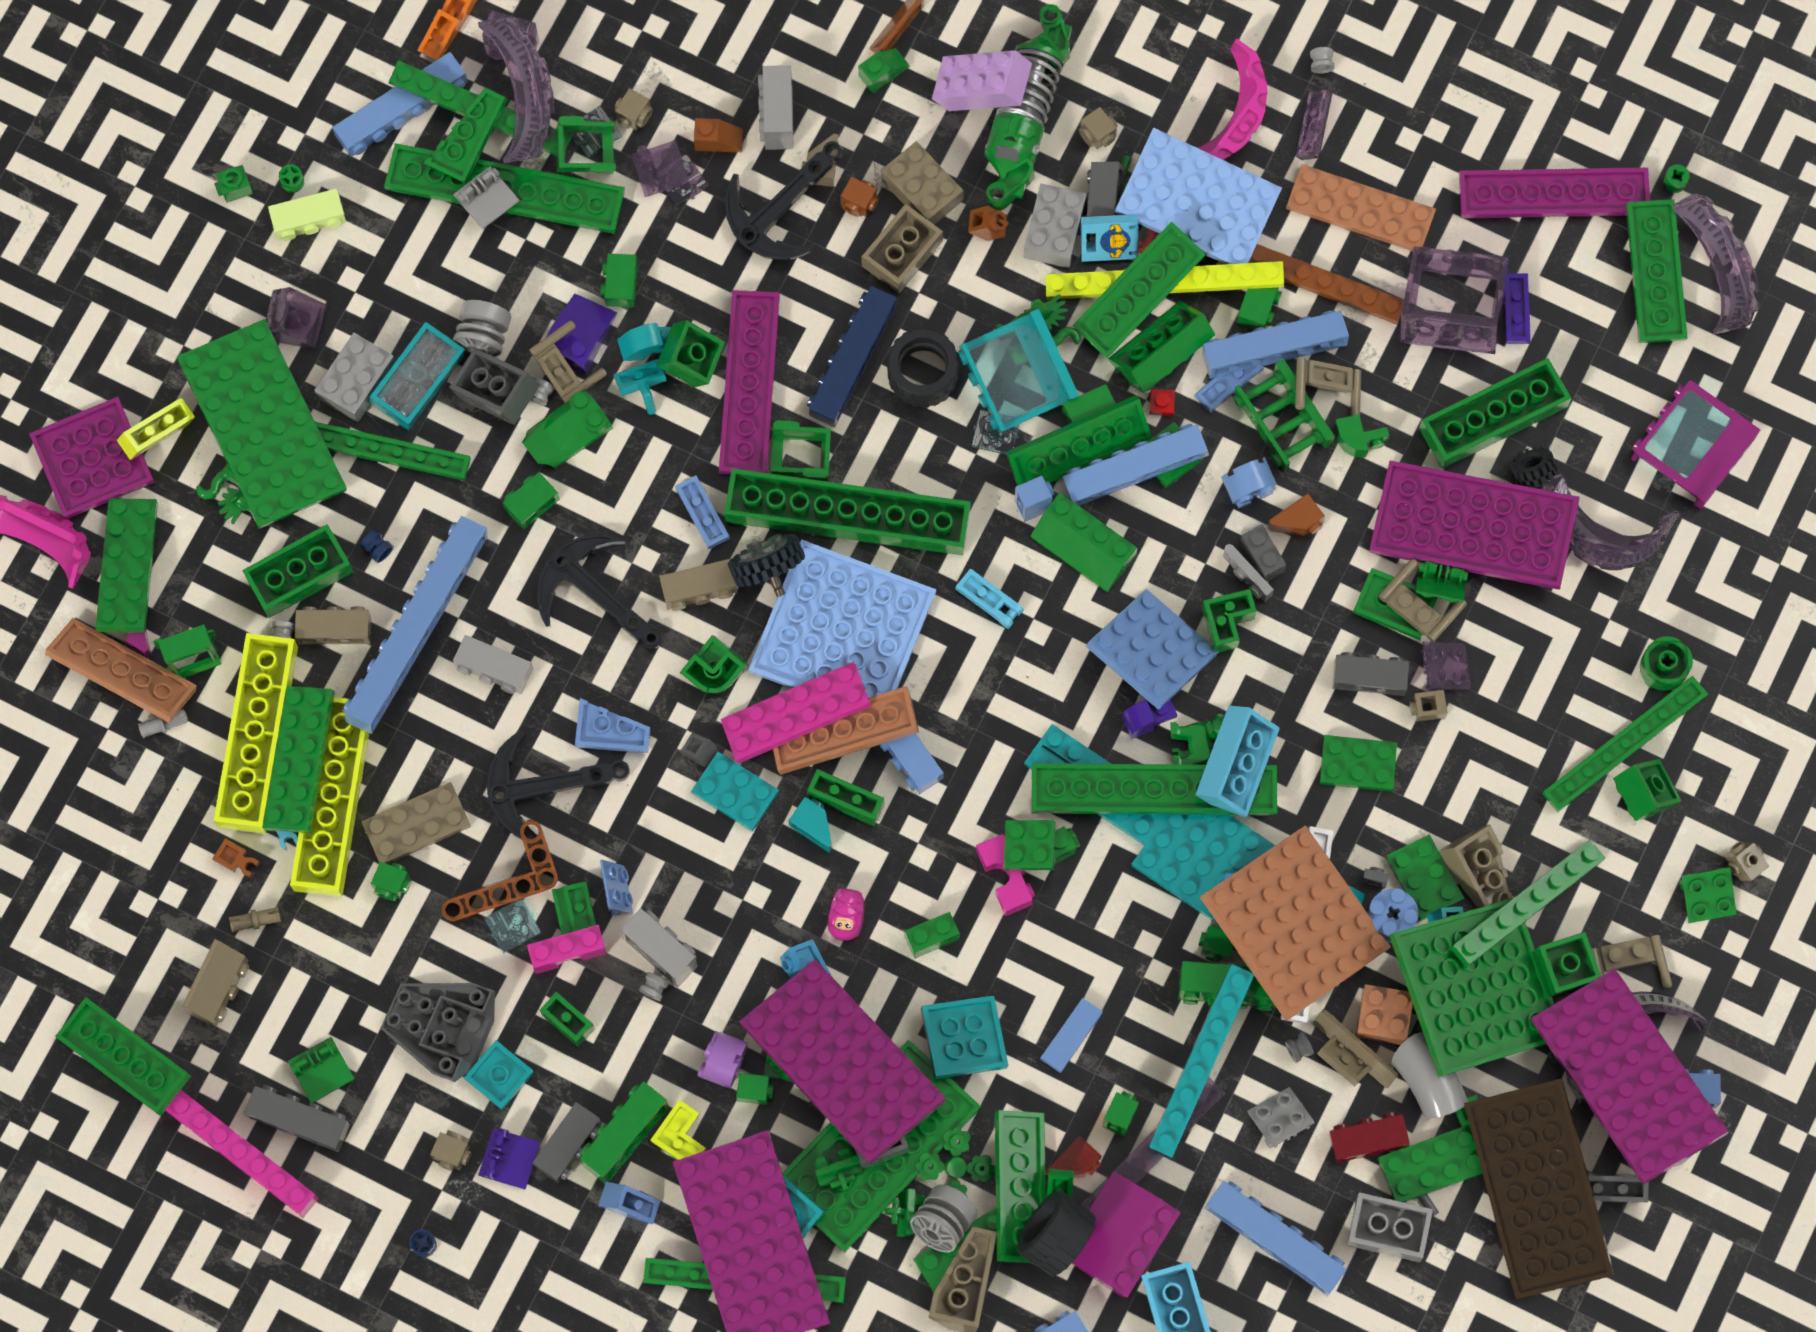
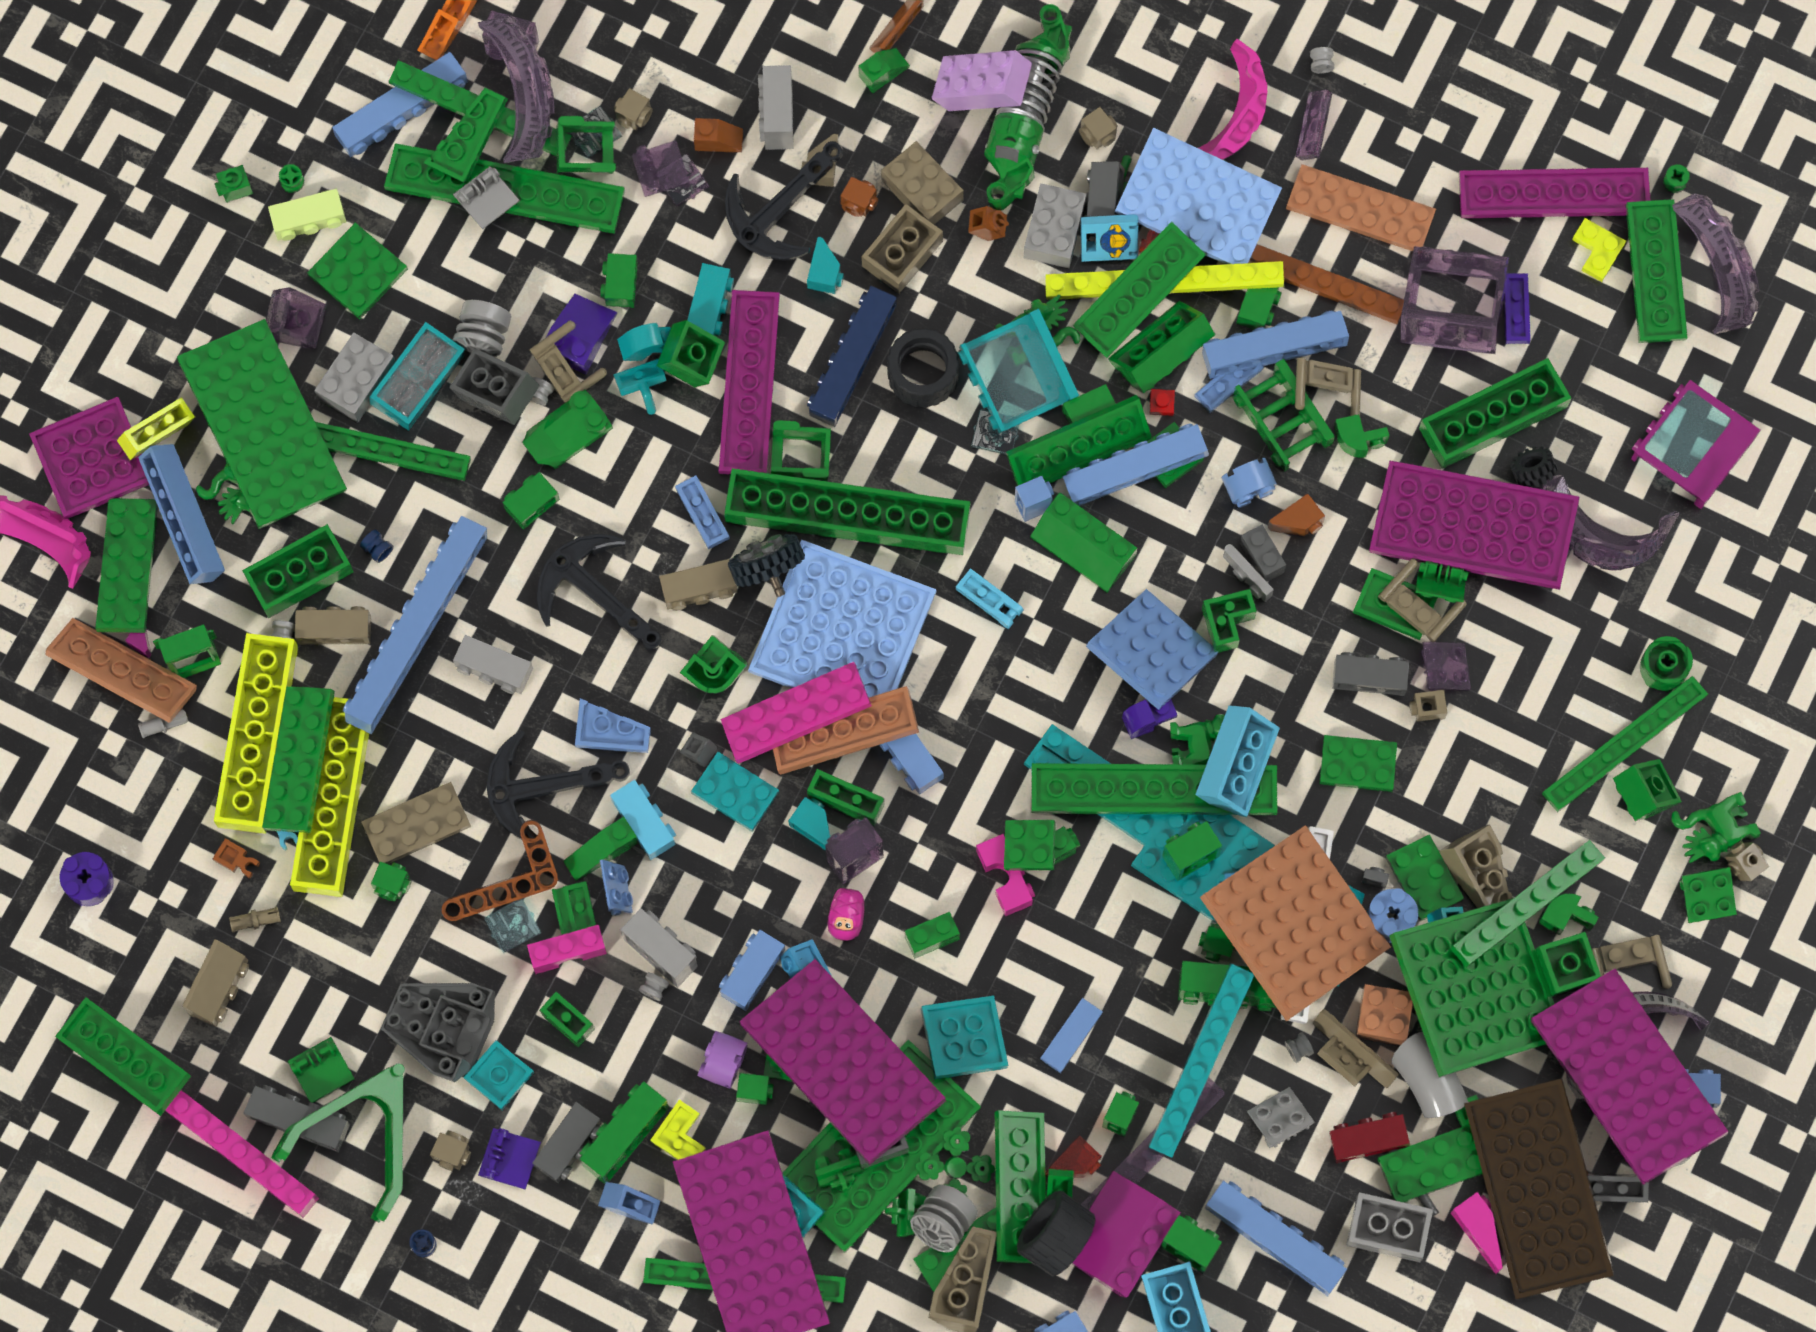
none -> dark purple brick [60,852,114,906]
none -> medium blue brick [138,444,225,584]
none -> piece [271,1063,405,1223]
none -> green plate [307,223,408,319]
none -> green slope [563,817,638,882]
none -> medium azure brick [610,780,676,860]
none -> teal brick [688,263,734,336]
none -> medium blue brick [719,930,786,1011]
none -> teal slope [807,237,844,294]
none -> clear purple brick [825,818,884,885]
none -> green brick [1161,1215,1222,1274]
none -> green brick [1162,821,1222,881]
none -> dark pink slope [1451,1192,1503,1274]
none -> green brick [1538,894,1599,935]
none -> neon yellow plate [1572,218,1626,282]
none -> green animal [1671,792,1761,863]

